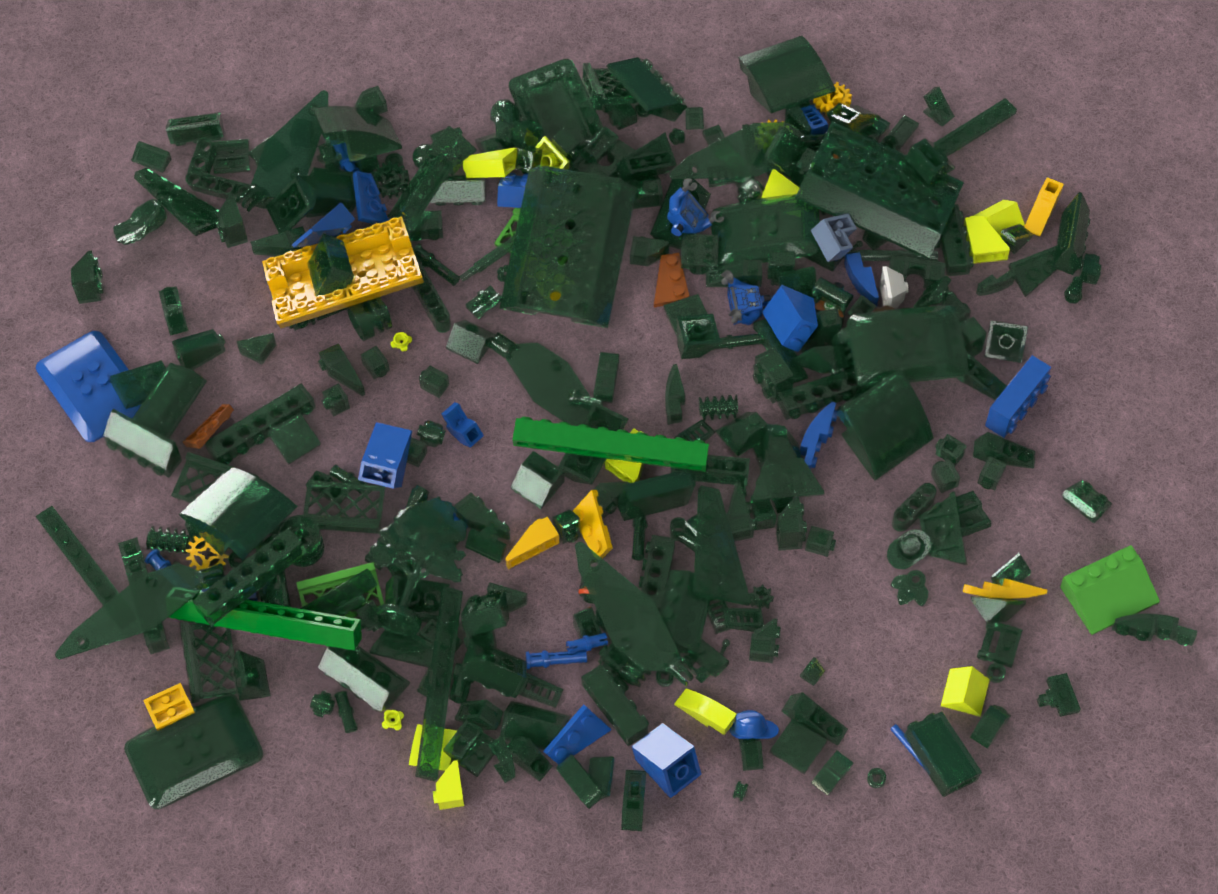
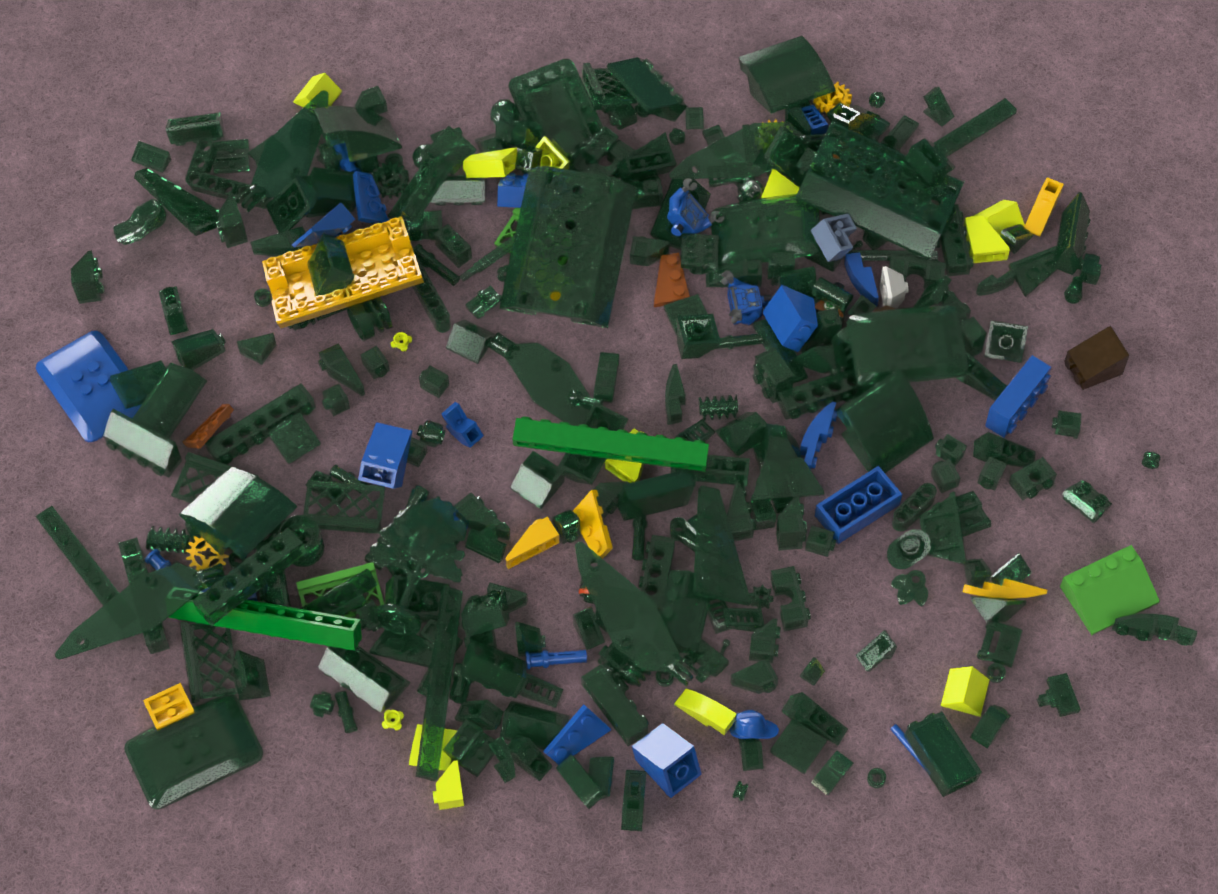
blue pin [566,632,608,654] -> none
none -> clear green bush [254,288,271,307]
none -> neon yellow slope [293,73,342,116]
none -> clear green brick [434,224,472,268]
none -> clear green slope [515,622,546,657]
none -> clear green slope [730,658,778,694]
none -> clear green arch [770,566,811,631]
none -> blue brick [815,466,902,544]
none -> clear green slope [855,630,897,672]
none -> clear green plate [869,91,885,108]
none -> clear green slope [963,558,991,588]
none -> clear green brick [1009,457,1057,501]
none -> clear green brick [1051,410,1081,439]
none -> dark brown slope [1064,326,1130,390]
none -> clear green bush [1142,452,1161,469]

